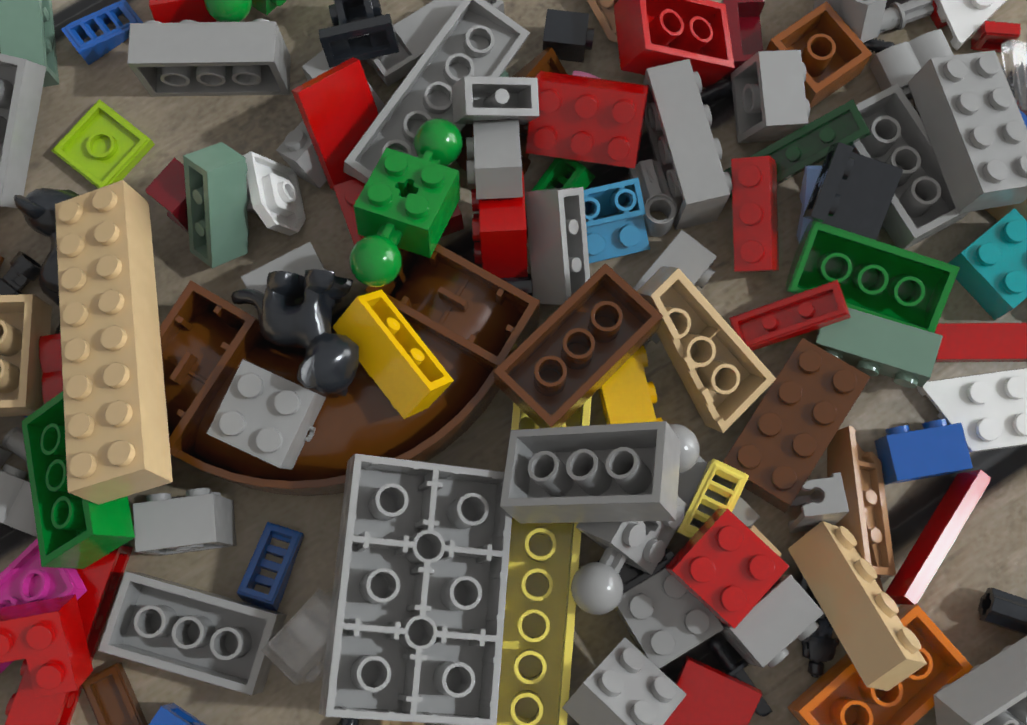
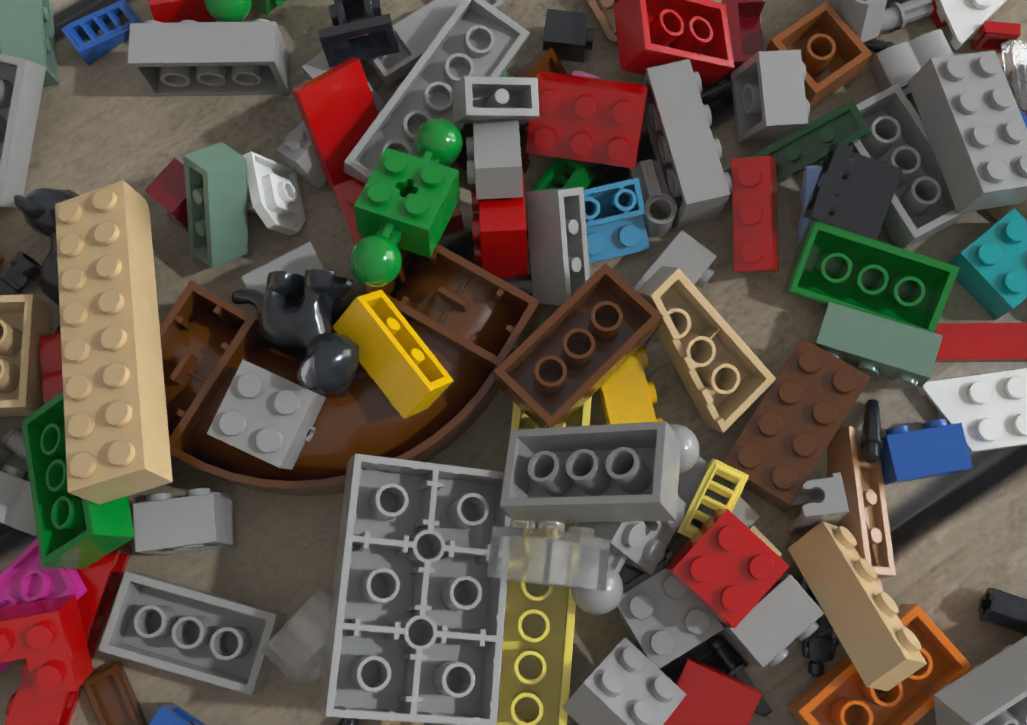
lime tile [51,99,155,189] -> none
blue slope [237,522,304,611] -> none
red tile [729,280,851,351] -> none
red tile [885,469,991,605] -> none
none -> clear brick [487,520,611,591]
none -> black animal [860,399,883,463]

